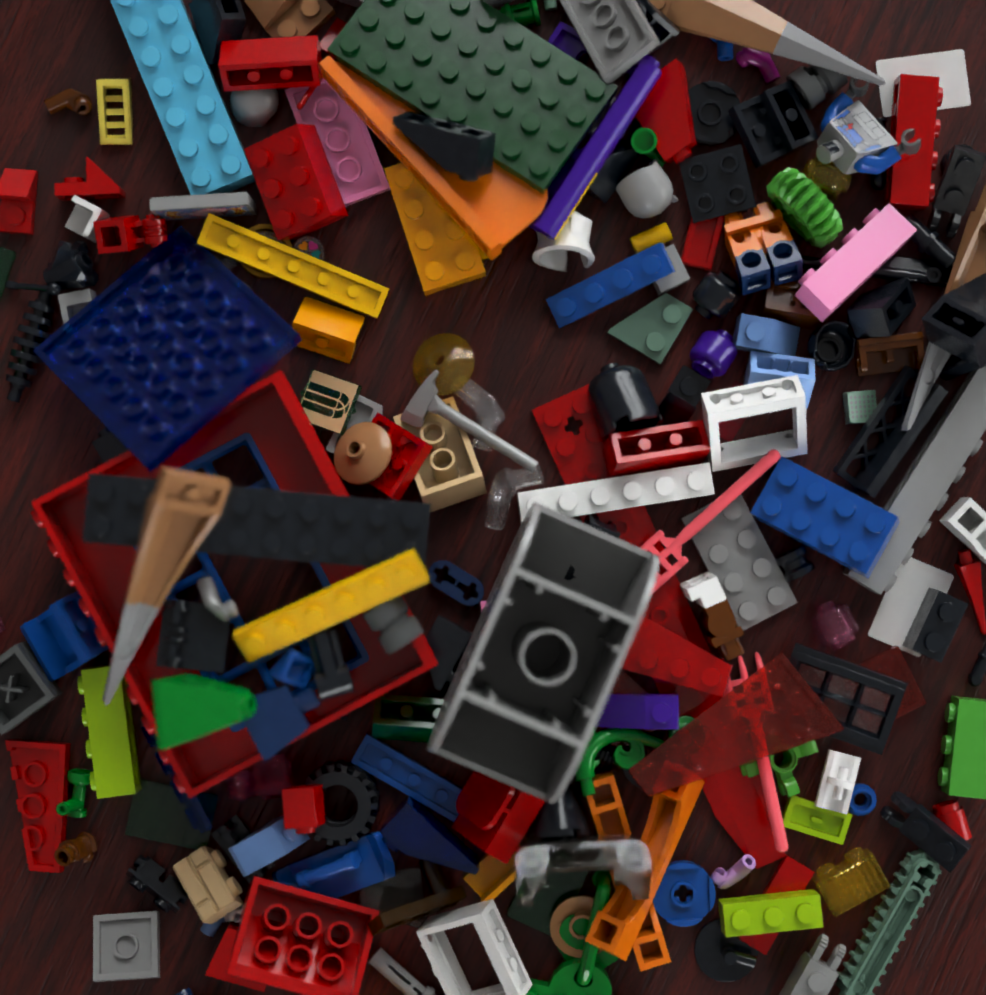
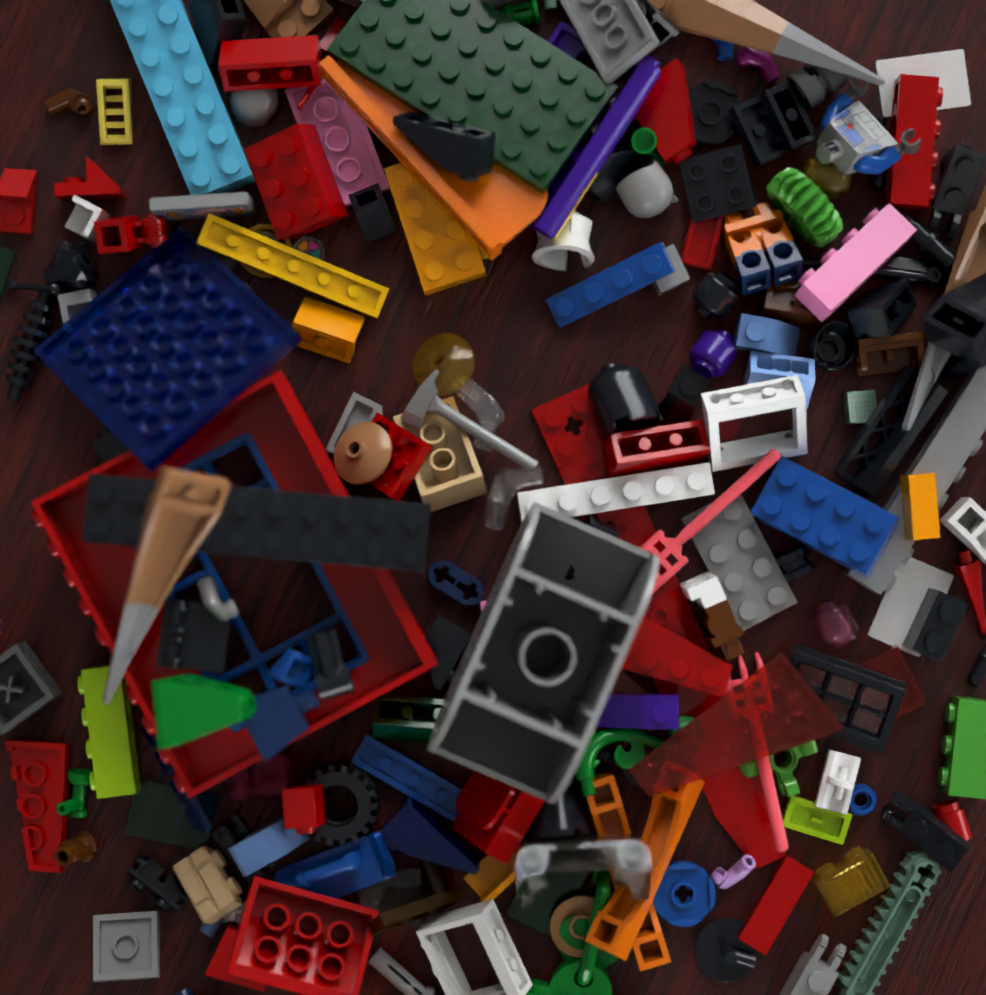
blue panel [20,591,109,682] -> none
yellow plate [232,548,430,663] -> none
piece [300,369,362,436] -> none
dark grey wheel [363,595,425,655] -> none
sand green wing [607,293,693,365] -> none
yellow piece [630,222,673,254] -> none
lime brick [718,889,824,938] -> none
none -> black brick [348,183,397,242]
none -> light orange panel [900,473,940,541]

